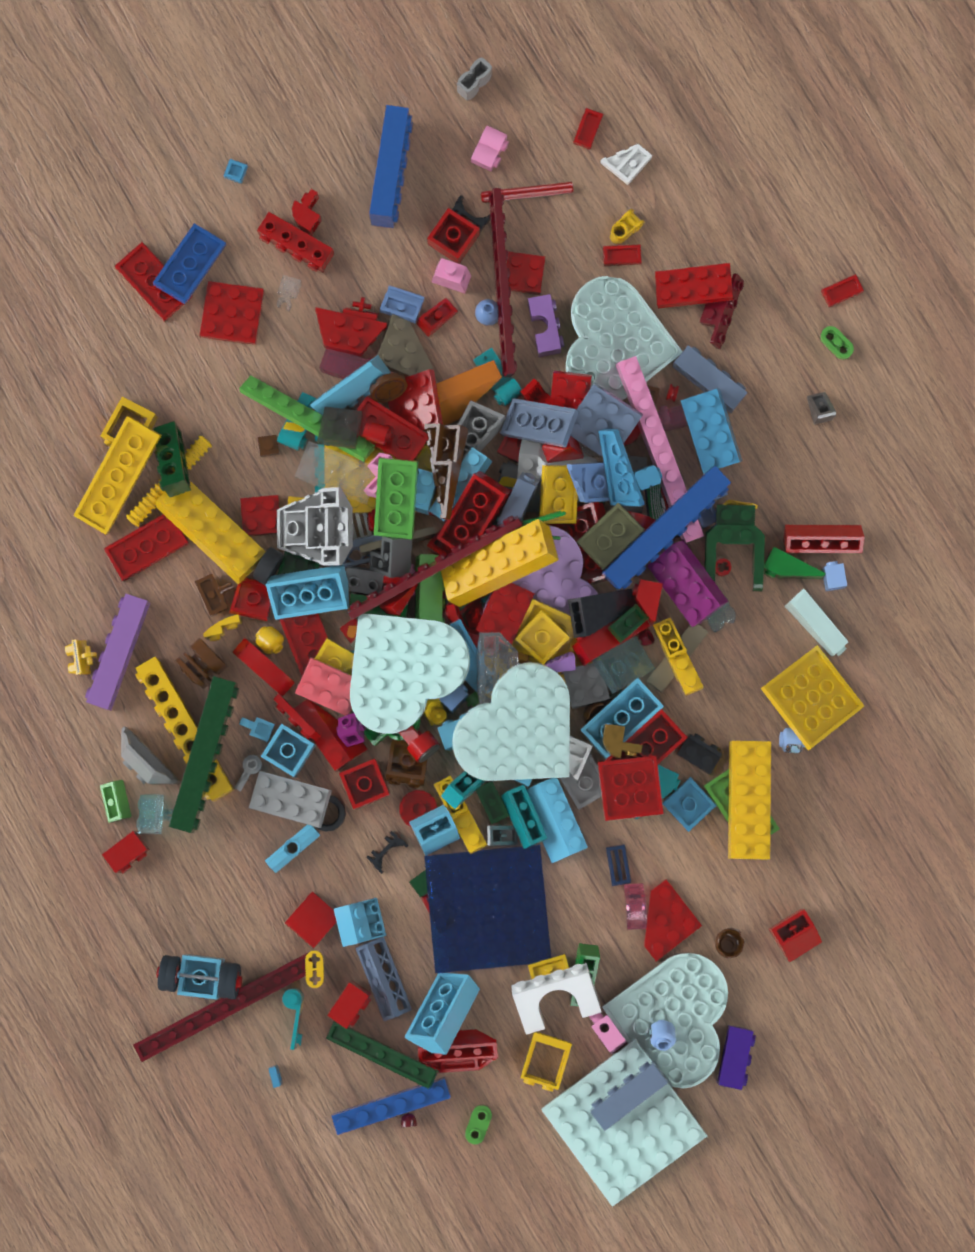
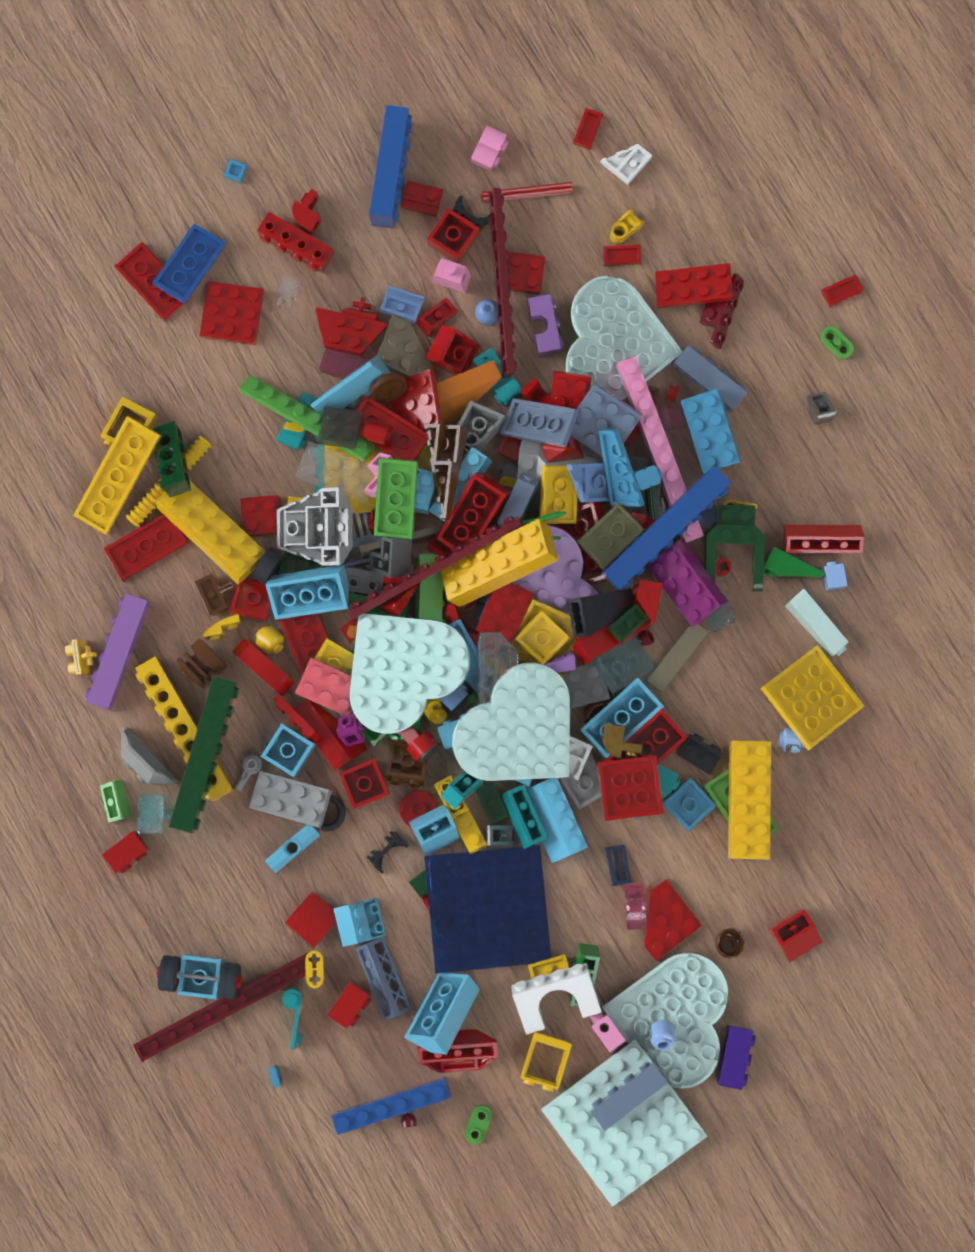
medium azure plate [239,717,275,742] -> none
reddish brown plate [258,435,280,457] -> none
dark green tile [326,1021,438,1089] -> none
light grey brick [457,58,492,101] -> none
red tile [465,601,483,629] -> none
yellow slope [653,617,703,696] -> none
none -> red plate [400,180,444,217]
none -> red slope [425,325,480,376]

